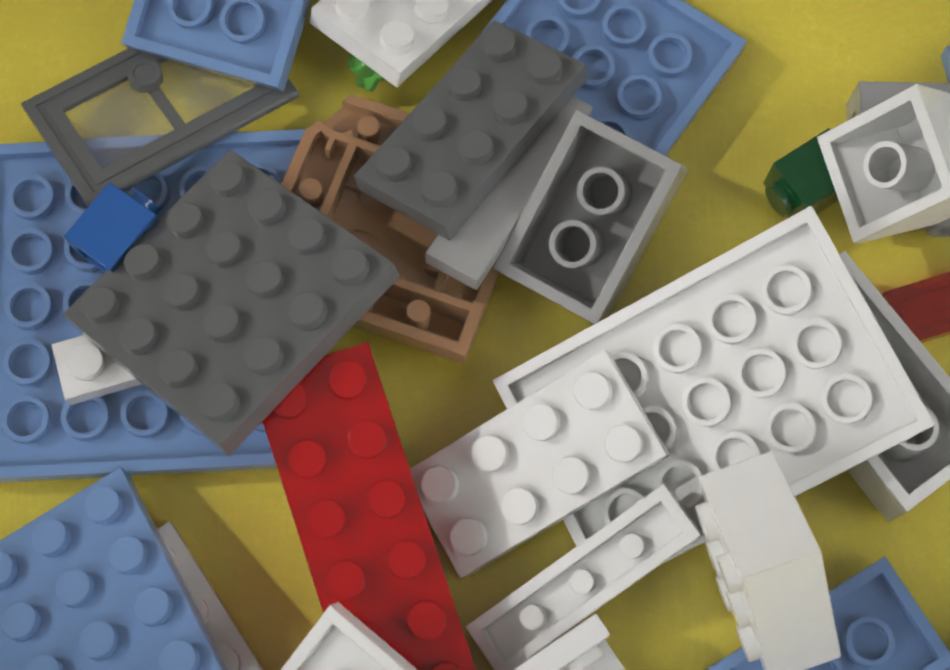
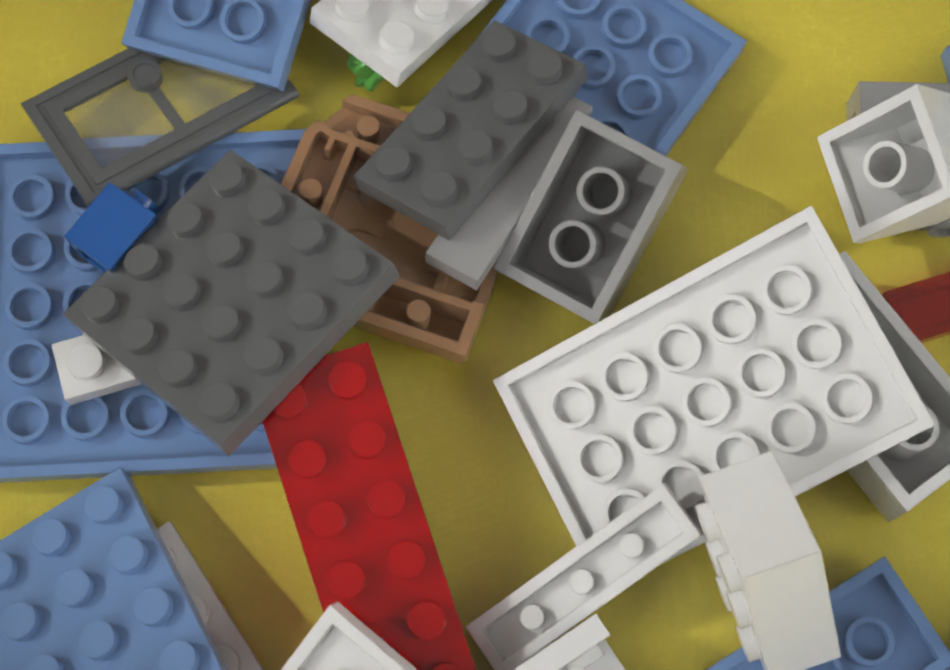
white plate [410,349,671,578] -> none
dark green brick [763,128,838,218] -> none

